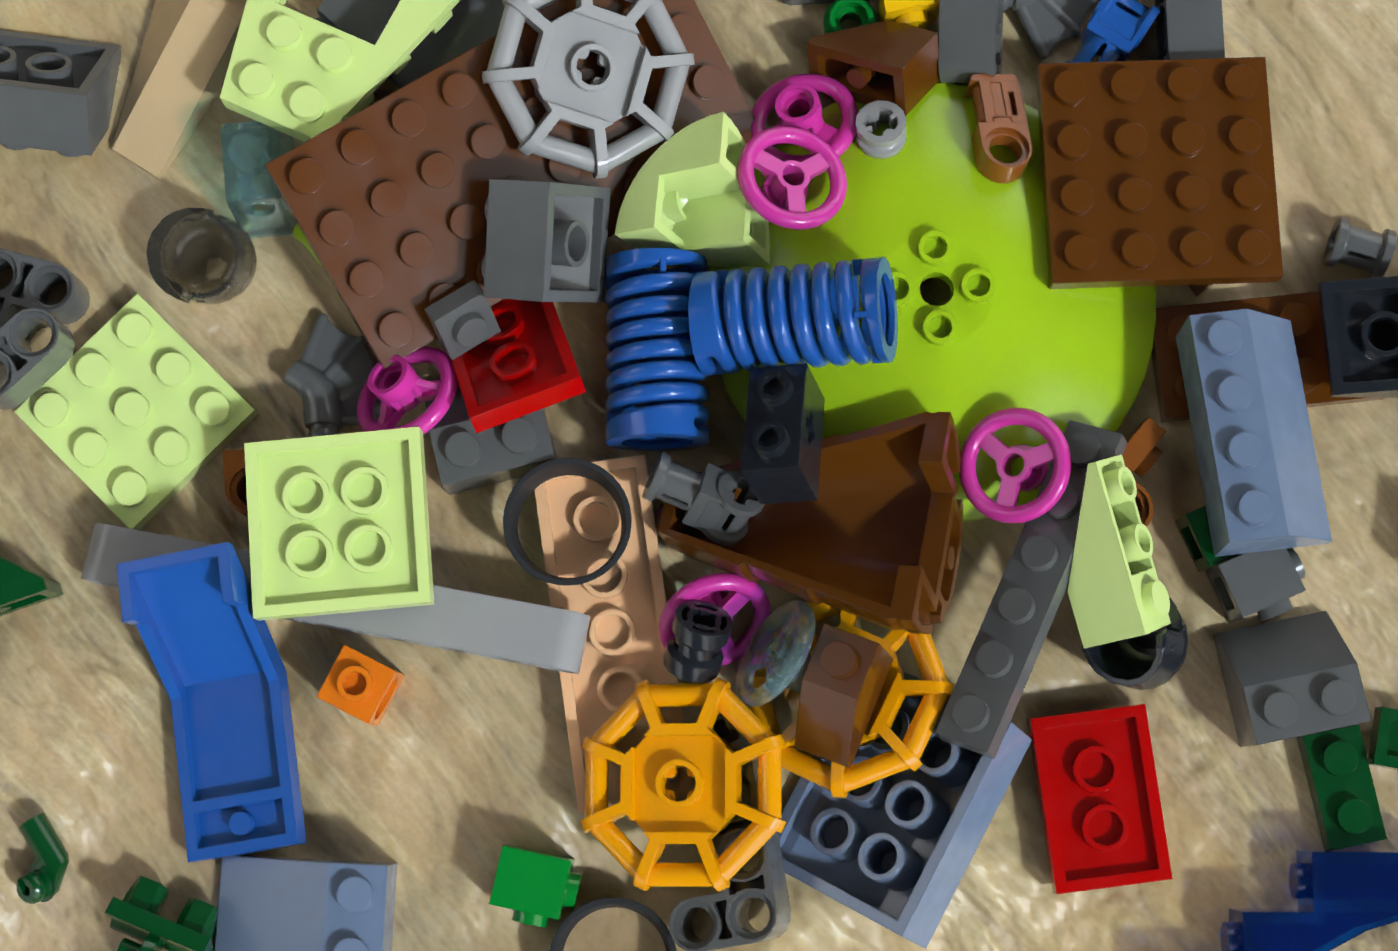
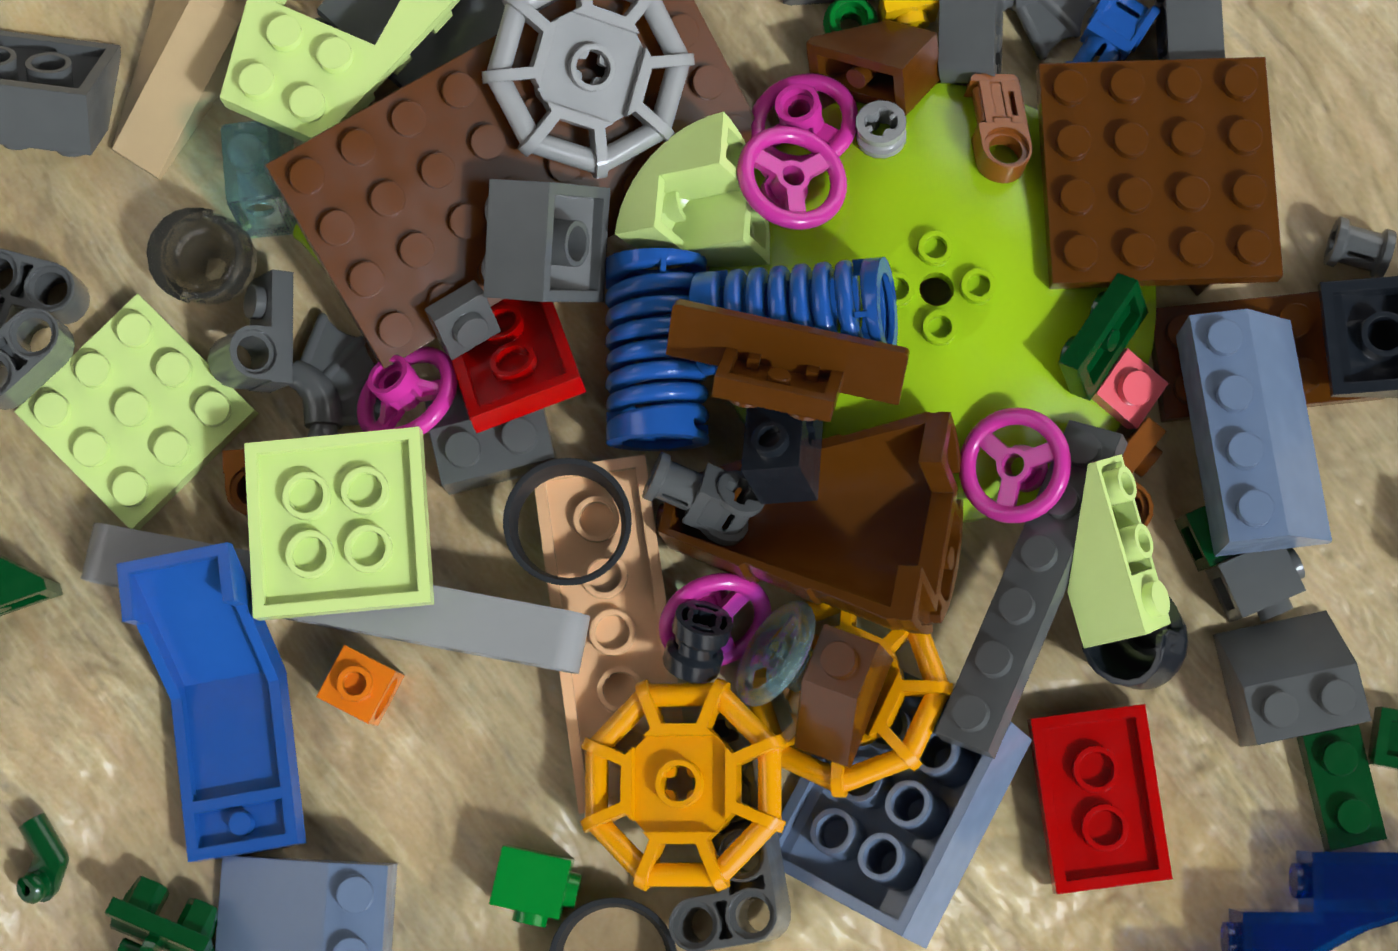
none -> dark grey plate [208,269,294,393]
none -> reddish brown bracket [666,299,910,422]
none -> dark green plate [1058,273,1149,401]
none -> coral plate [1092,348,1169,429]

